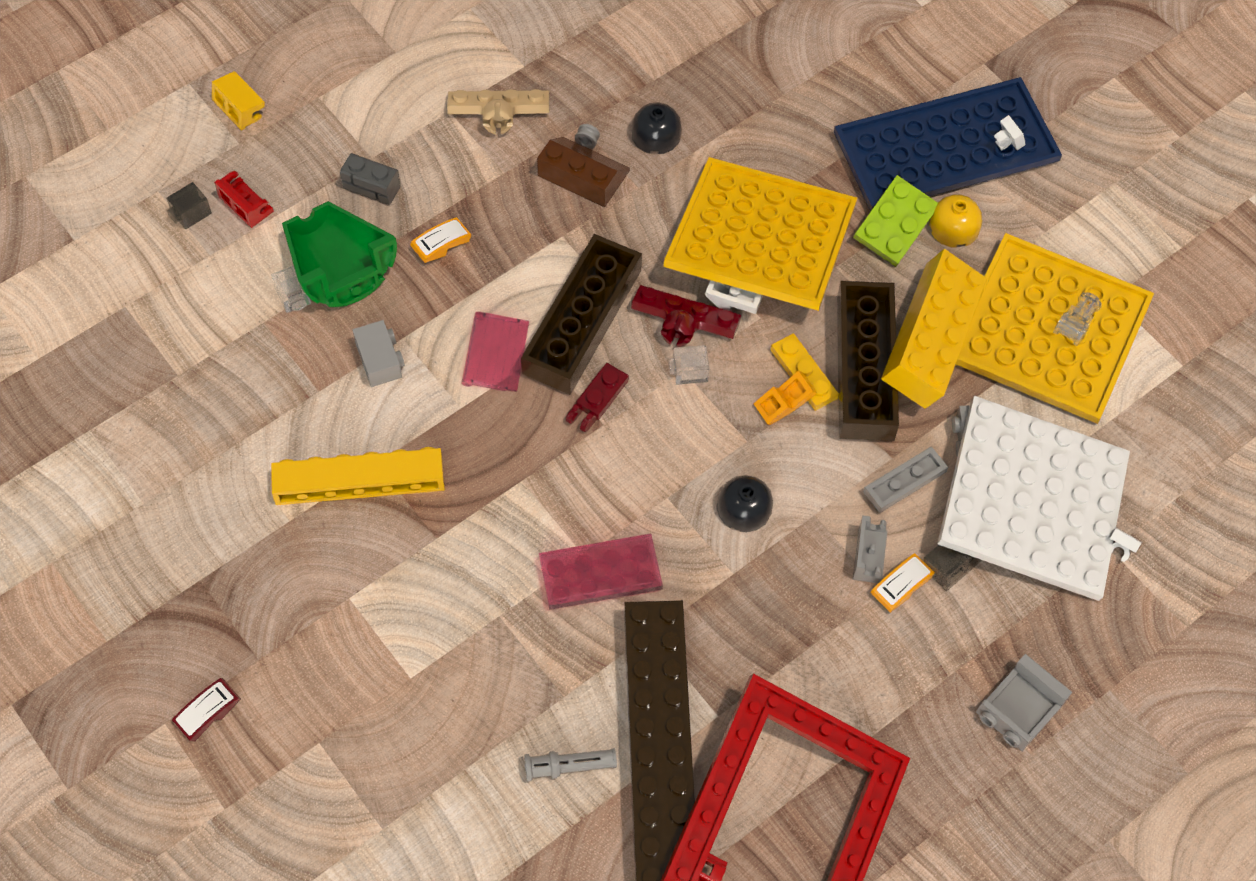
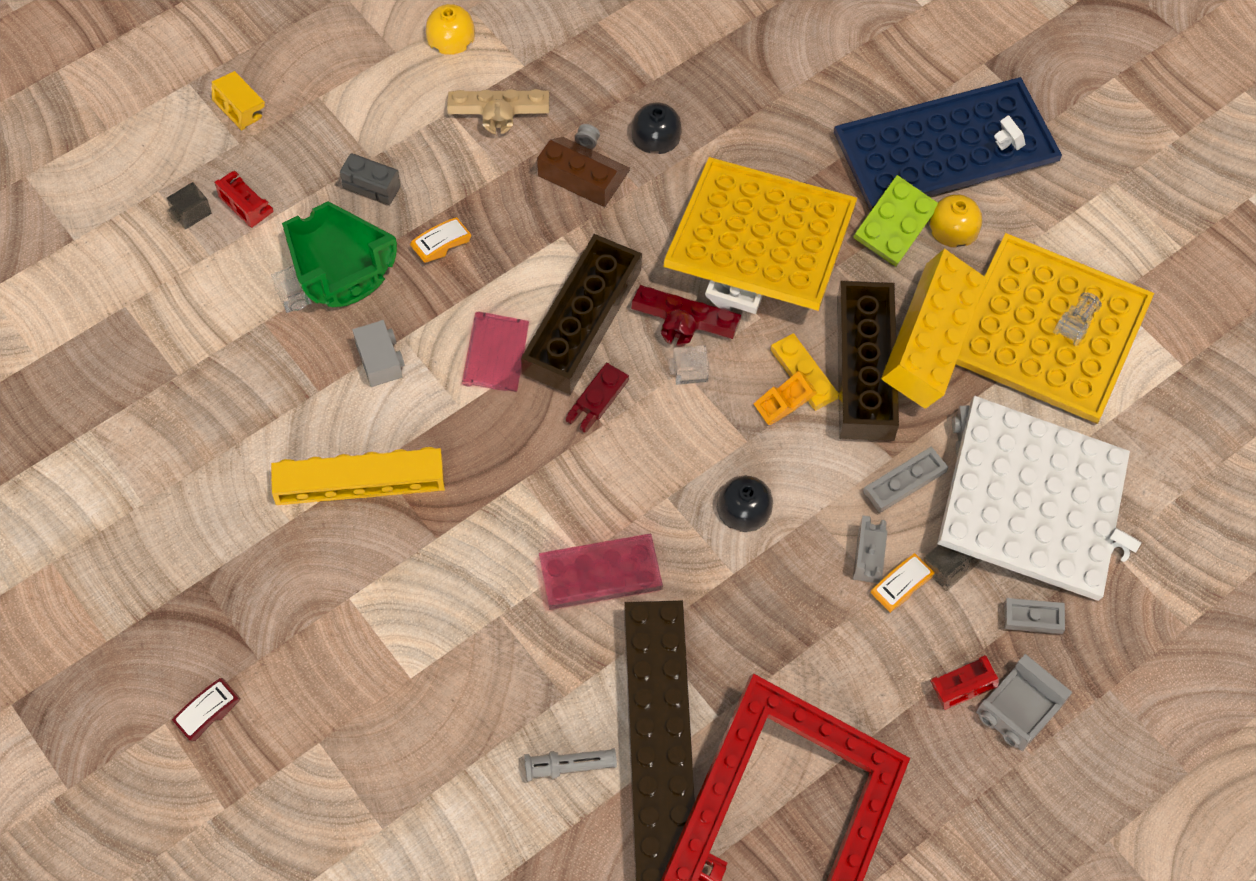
none -> yellow cylinder [425,4,475,55]
none -> red hinge [930,655,999,711]
none -> light grey plate [1004,598,1065,634]

